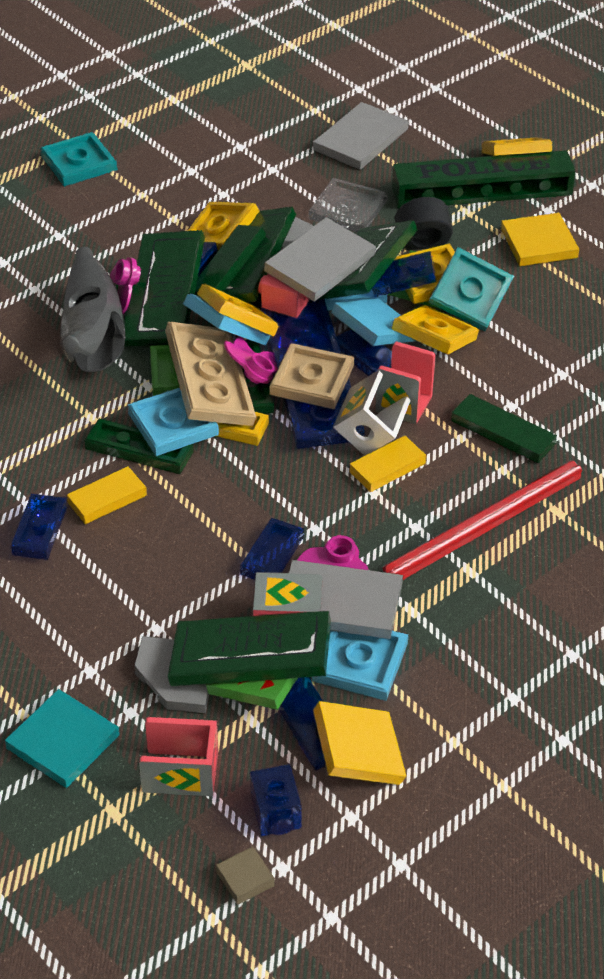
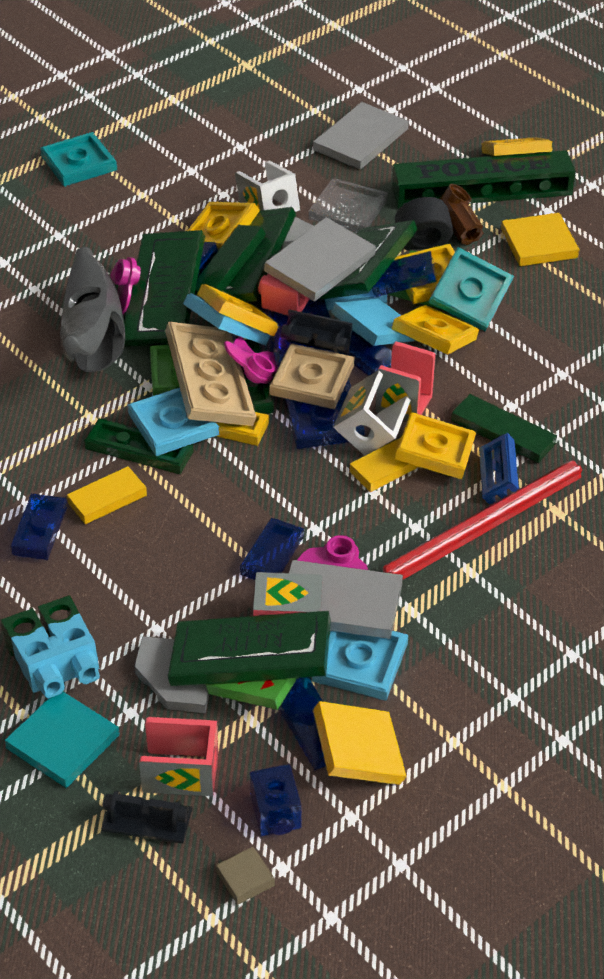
none -> medium azure hips [0,595,99,698]
none -> black hinge [101,791,192,844]
none -> white piece [235,161,300,212]
none -> black hinge [281,309,353,354]
none -> yellow tile [395,412,476,480]
none -> reddish brown piece [439,184,484,245]
none -> blue tile [479,433,519,505]

